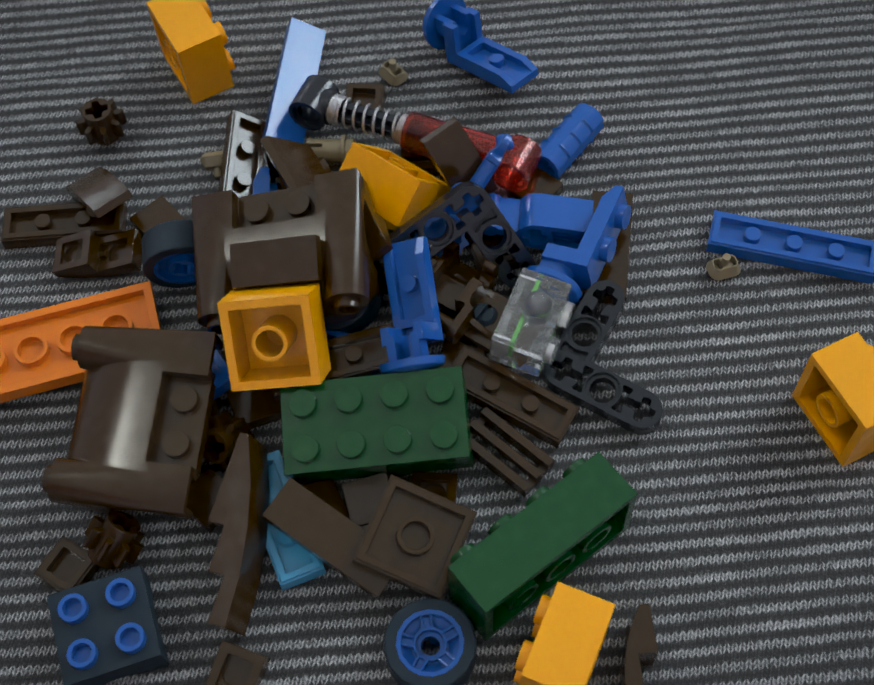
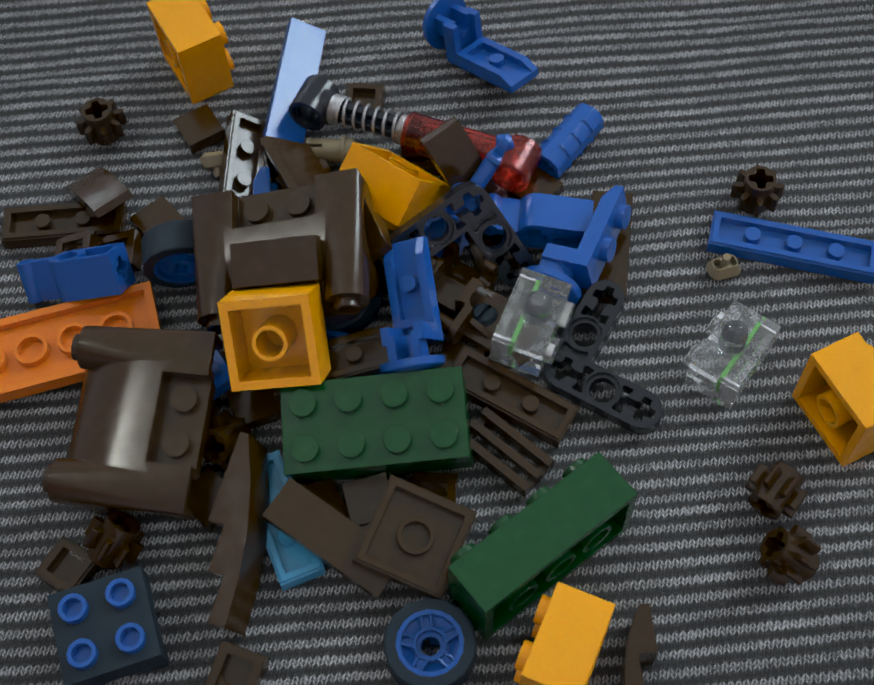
dark tan rock [379,59,408,86] -> none
none -> blue piece [16,242,136,304]
none -> dark brown tile [173,104,225,154]
none -> clear piece [683,300,781,410]
none -> dark brown gear [730,164,785,217]
none -> dark brown gear [745,462,807,520]
none -> dark brown gear [758,524,821,586]

